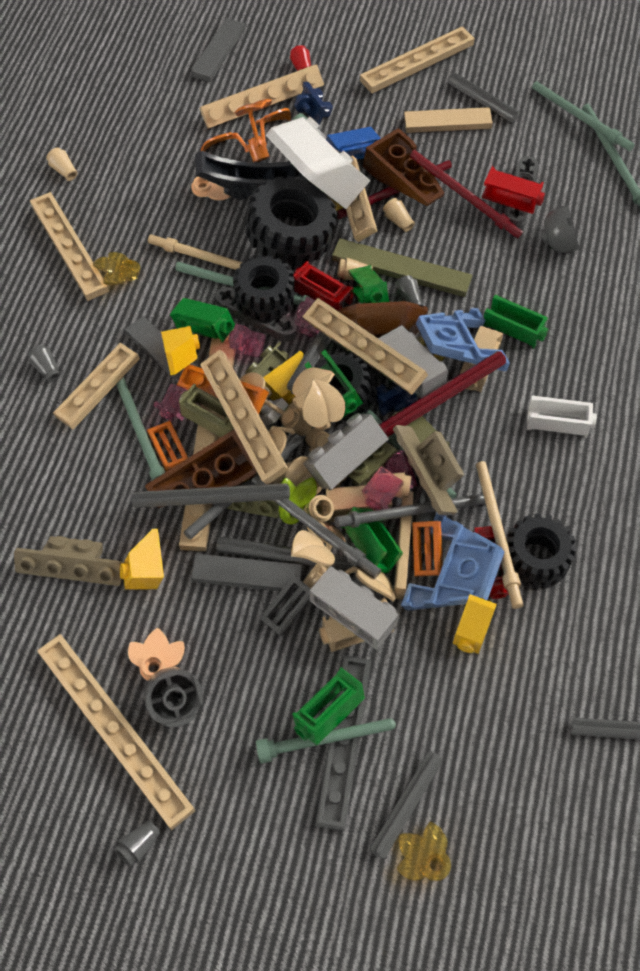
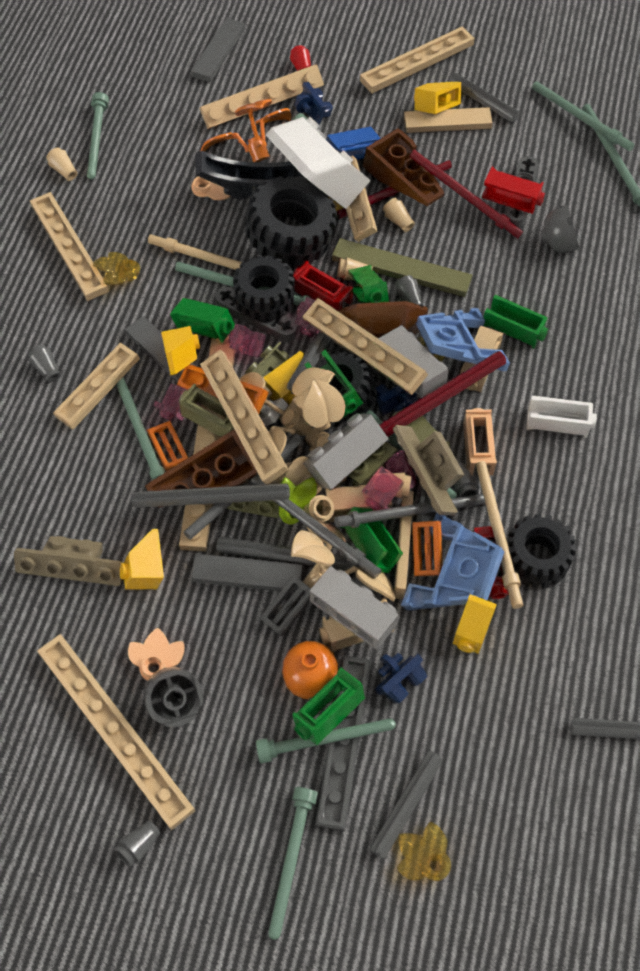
none -> sand green piece [87,92,109,180]
none -> sand green piece [268,787,318,940]
none -> orange cylinder [282,641,338,699]
none -> dark blue hips [374,653,428,704]
none -> yellow slope [414,82,461,114]
none -> dark grey cone [453,463,479,498]
none -> light nougat window [463,408,497,476]

